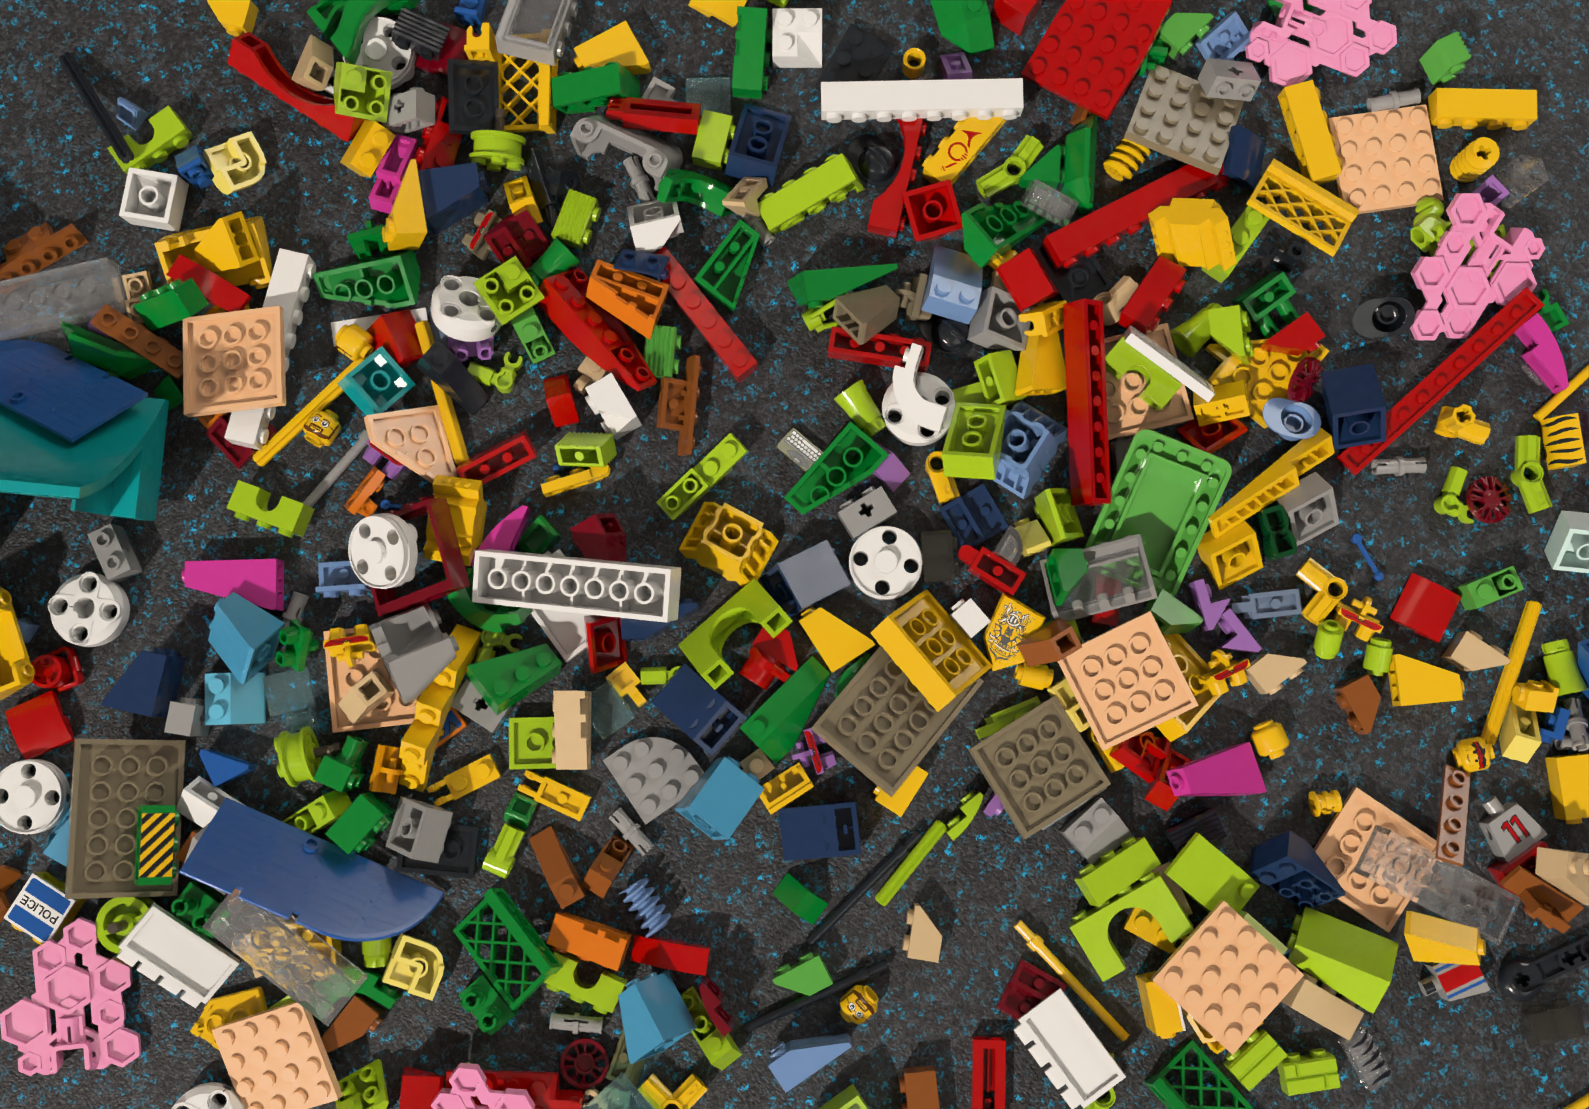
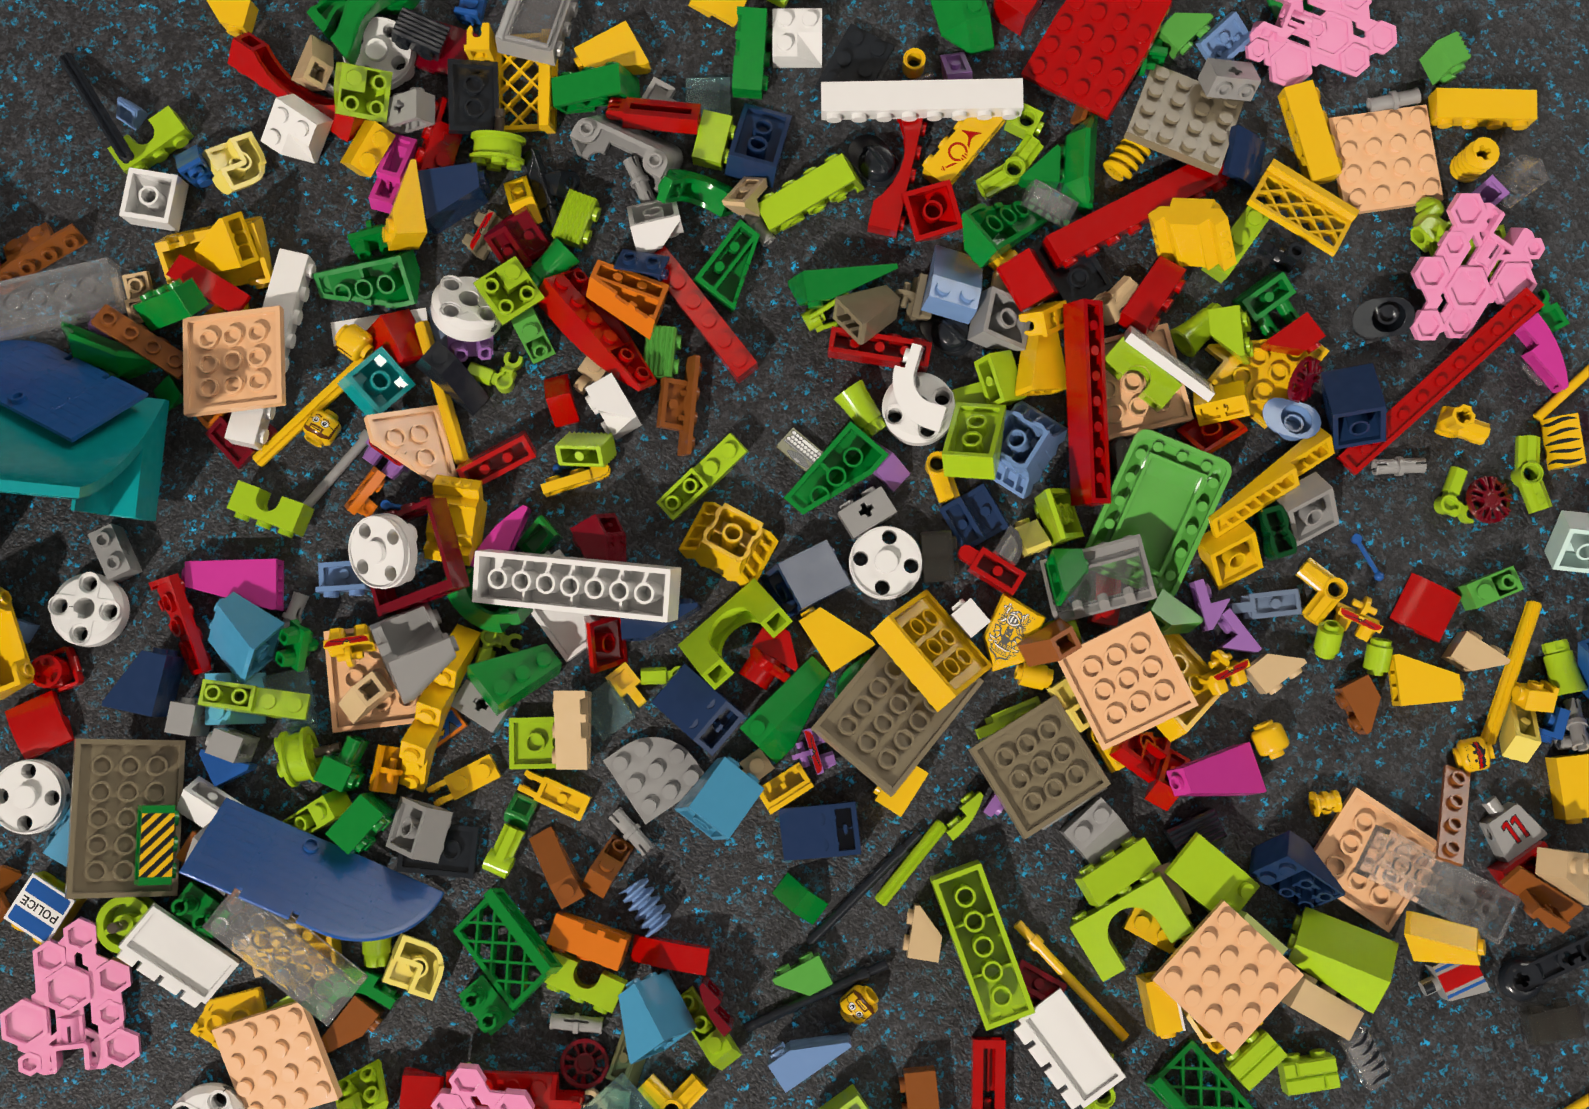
none -> red wing [148,573,212,675]
none -> lime slope [198,679,311,721]
none -> light grey brick [205,728,260,763]
none -> white slope [261,94,333,163]
none -> lime slope [929,860,1035,1031]
none -> lime brick [1004,103,1045,139]

